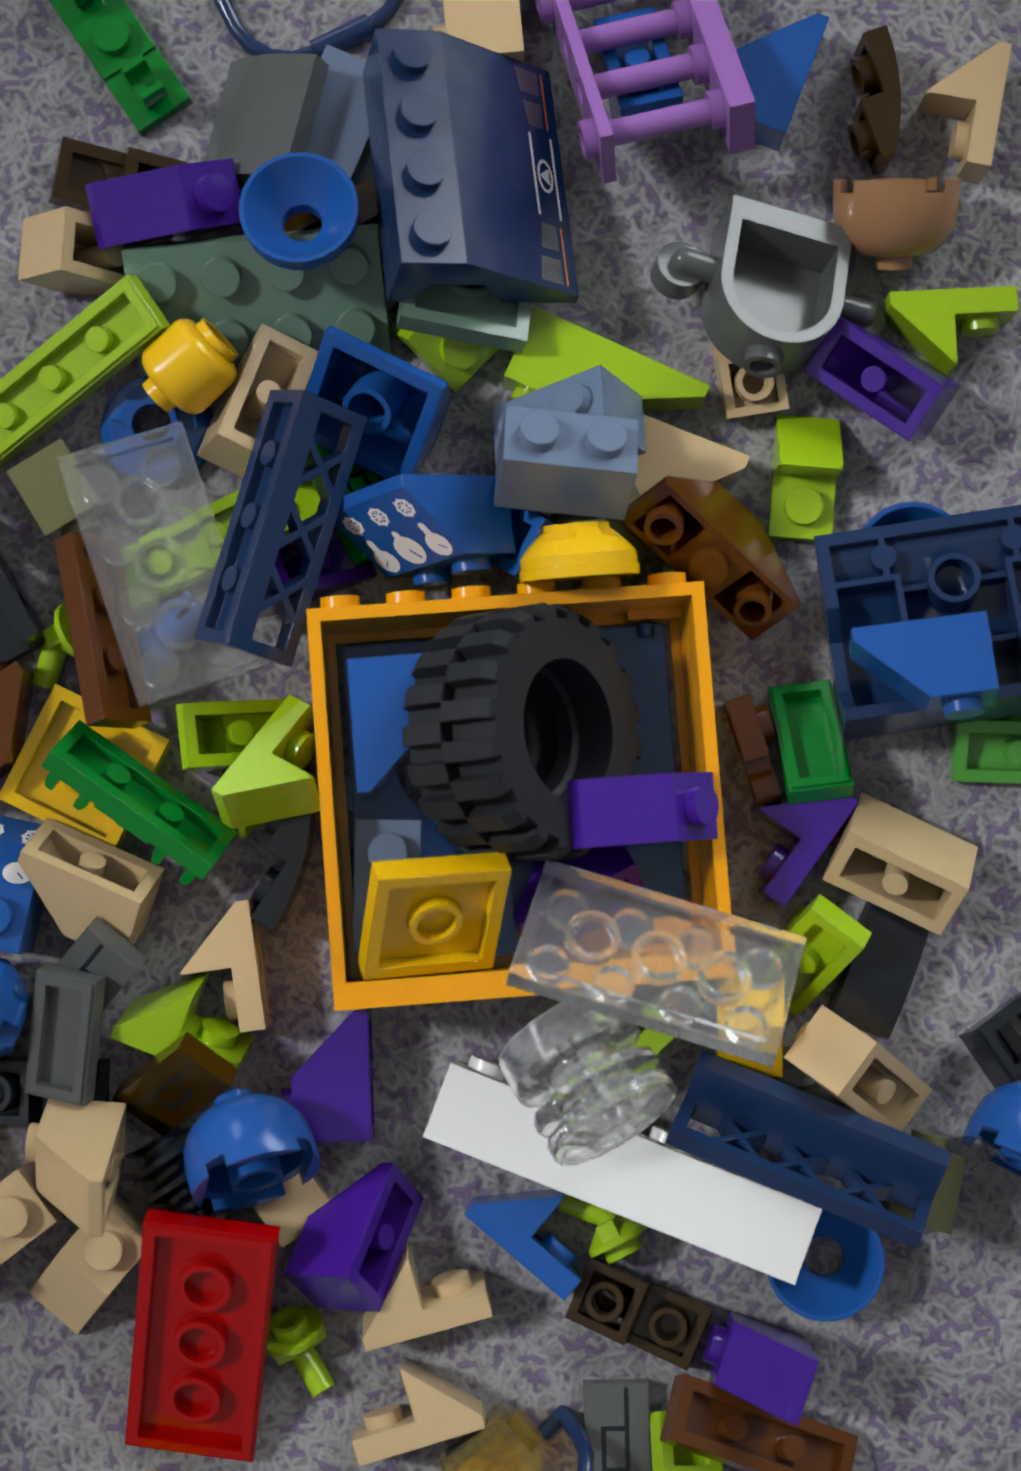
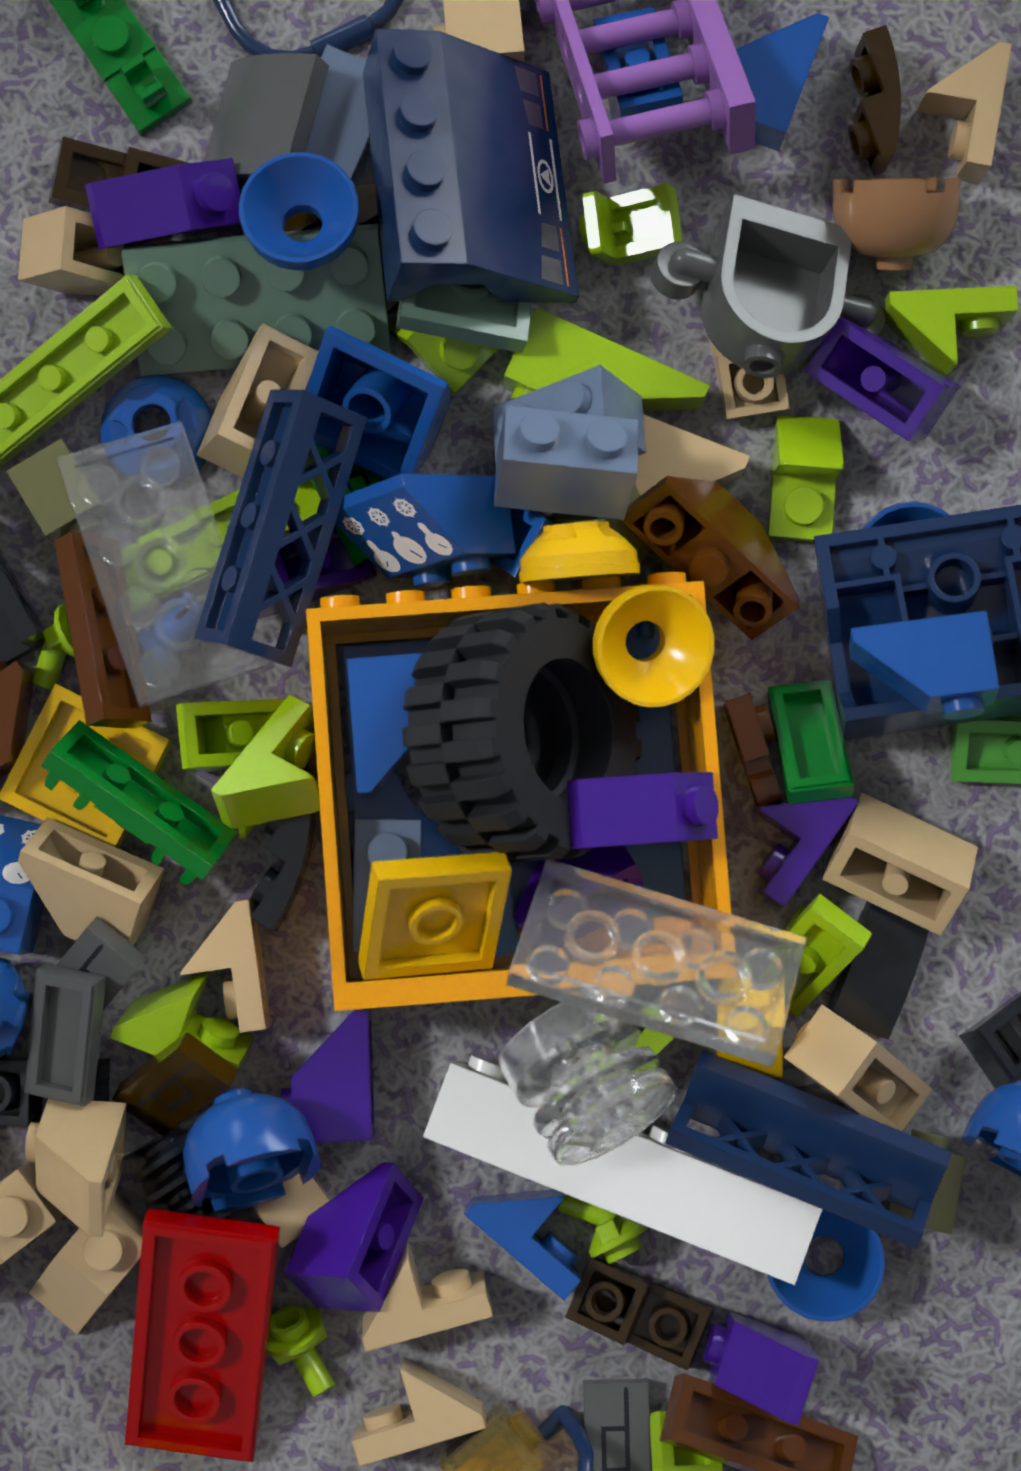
yellow head [141,318,239,415] -> none
none -> lime bracket [579,183,683,265]
none -> yellow piece [593,585,715,707]

